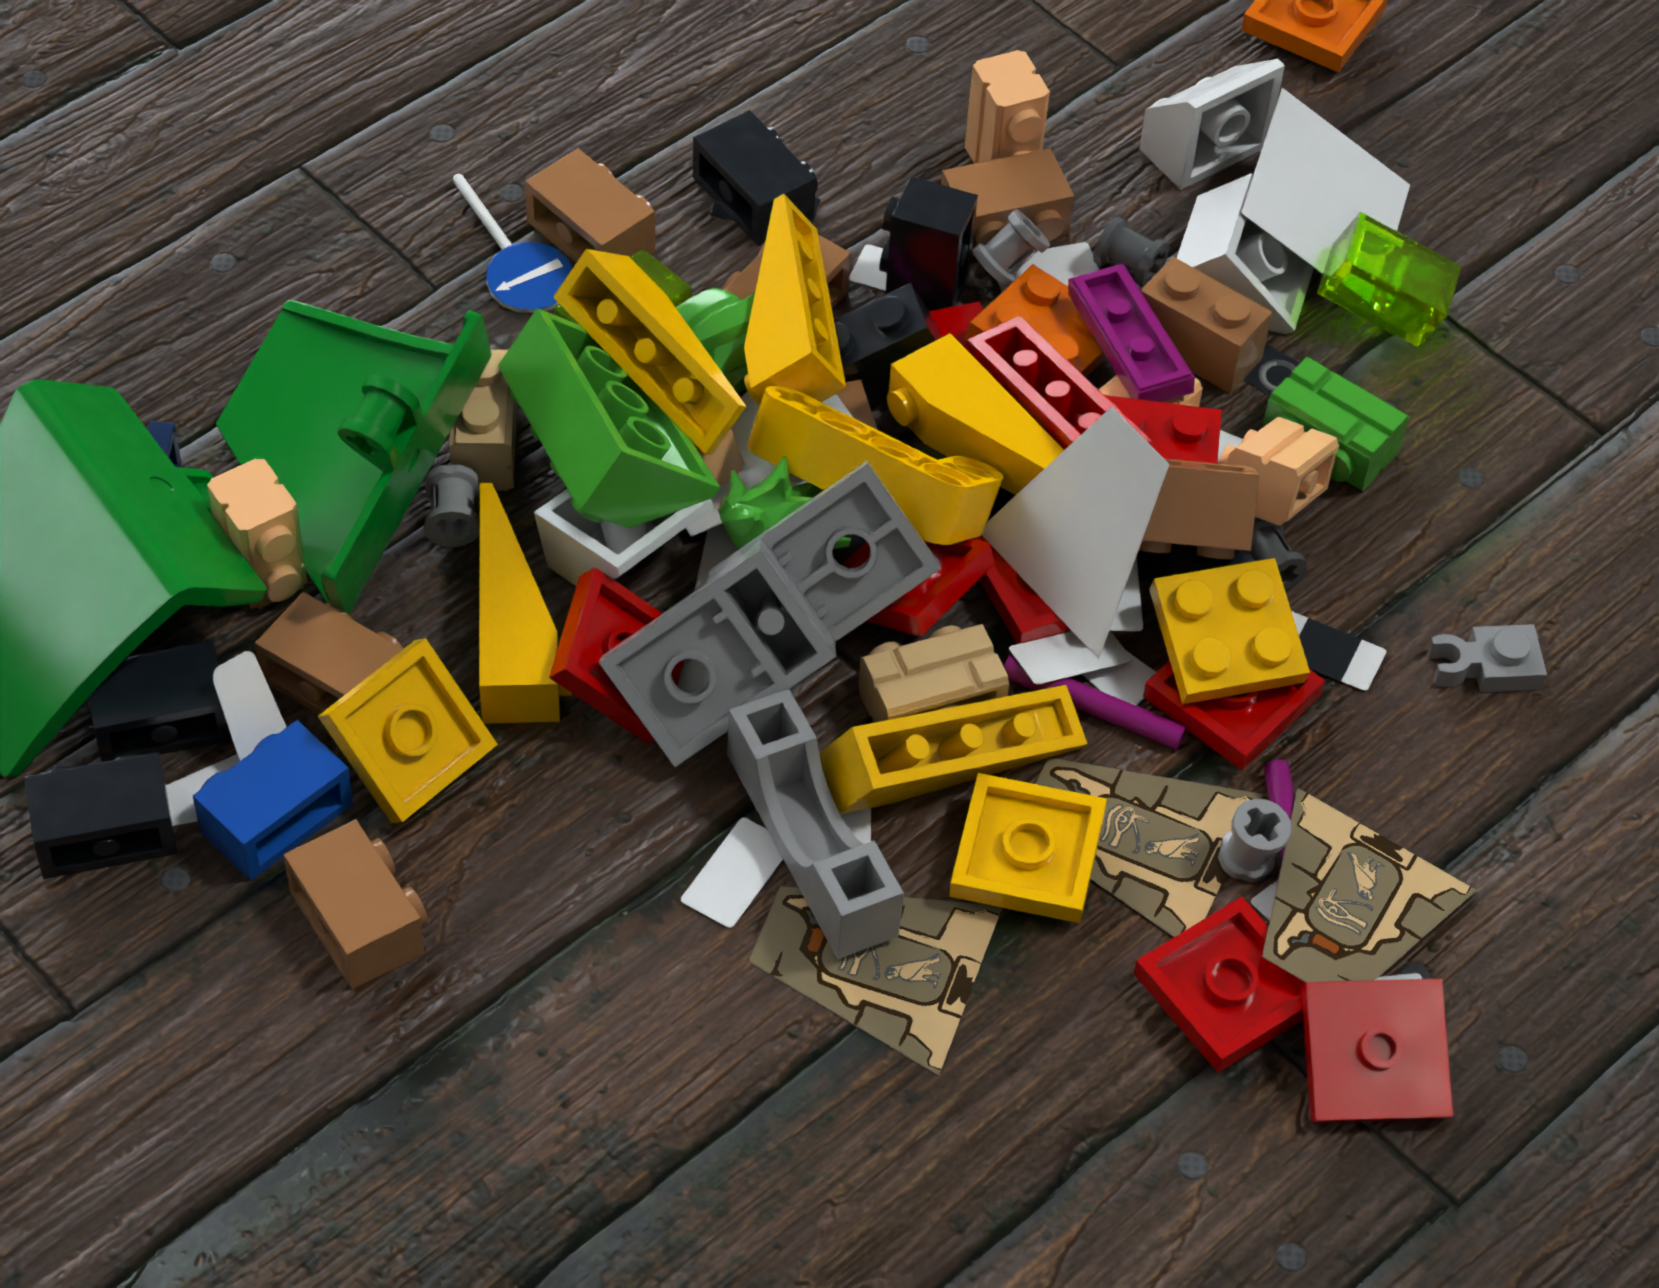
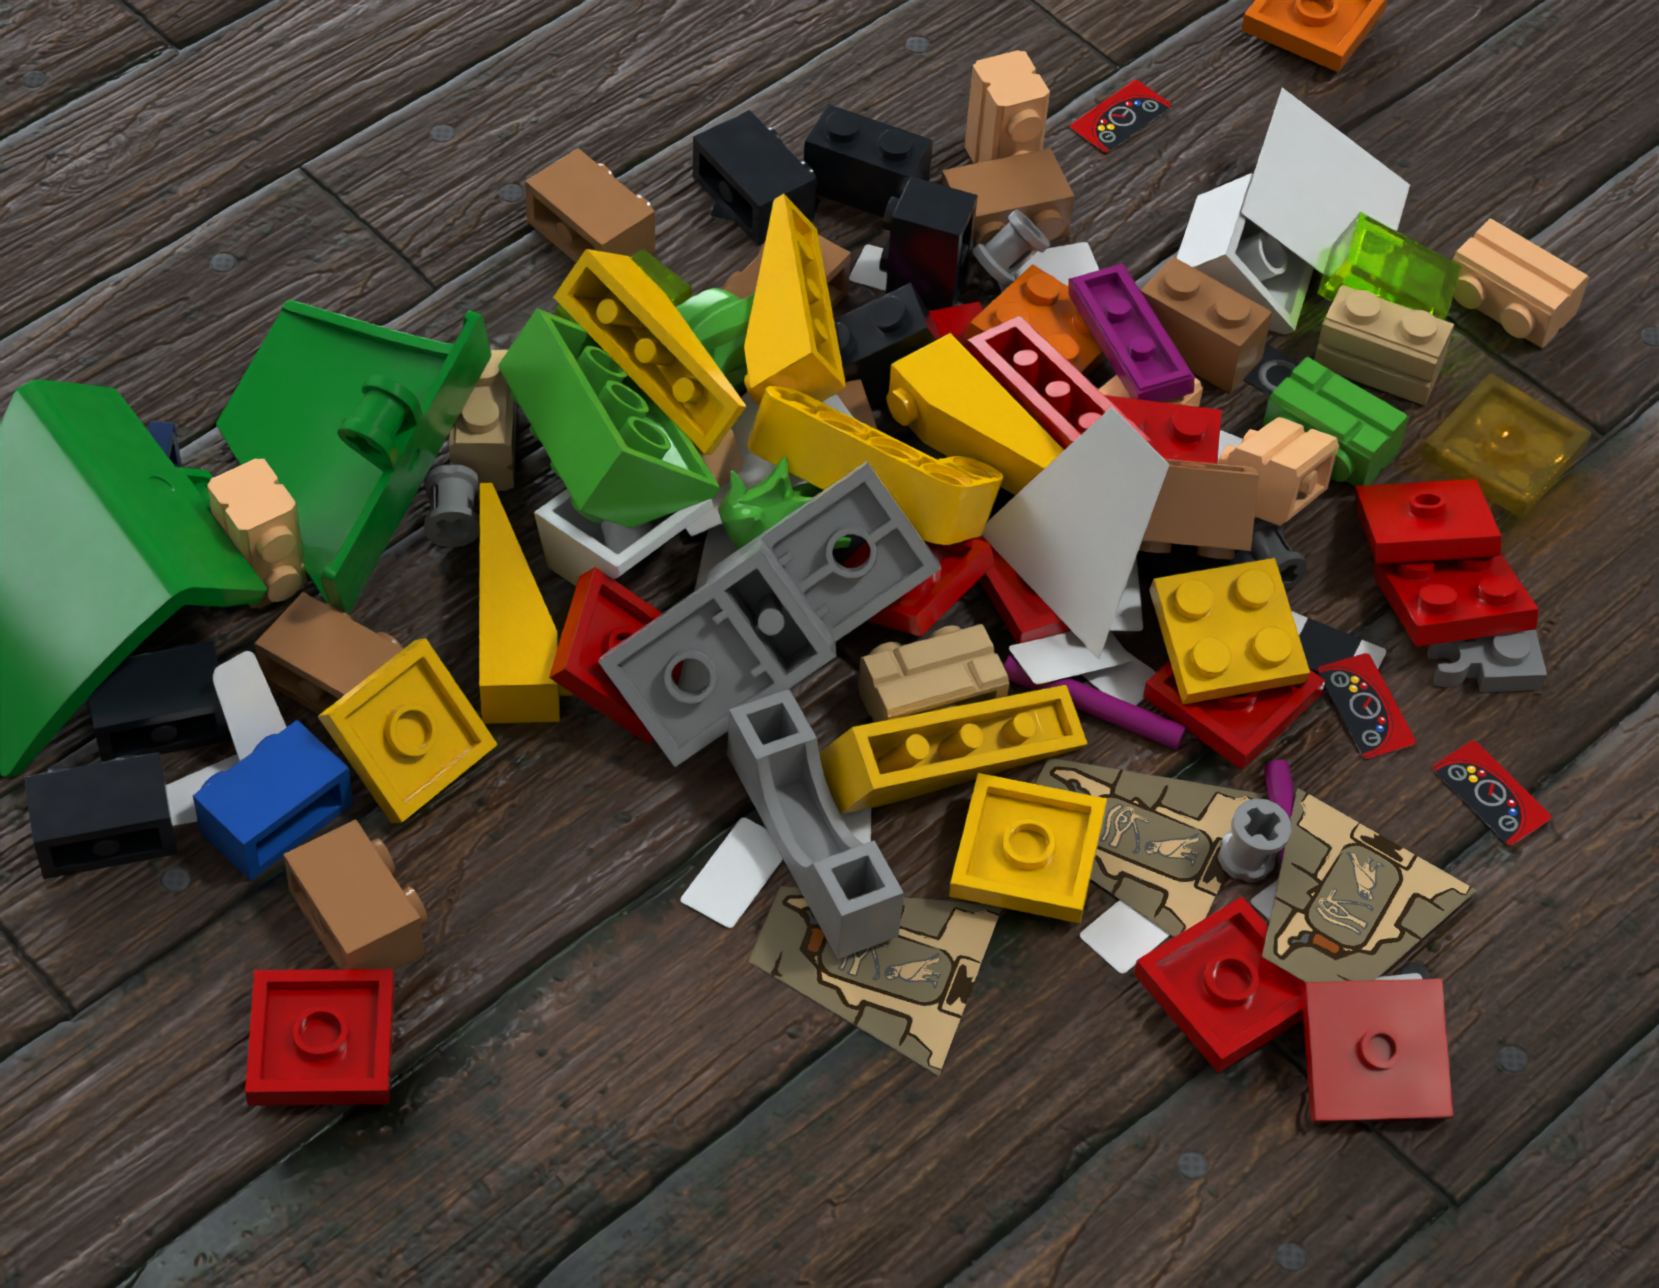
blue piece [453,174,572,314] -> none
dark grey bush [1093,216,1170,287] -> none
white slope [1139,59,1285,190] -> none
none -> red plate [245,969,395,1106]
none -> black brick [804,104,933,218]
none -> sticker [1070,80,1172,153]
none -> white sticker [1080,900,1170,974]
none -> tan brick [1314,285,1455,406]
none -> sticker [1317,653,1416,759]
none -> red plate [1354,479,1502,564]
none -> red plate [1374,554,1539,647]
none -> clear yellow plate [1421,373,1591,519]
none -> sticker [1432,740,1551,845]
none -> light nougat brick [1444,218,1589,349]

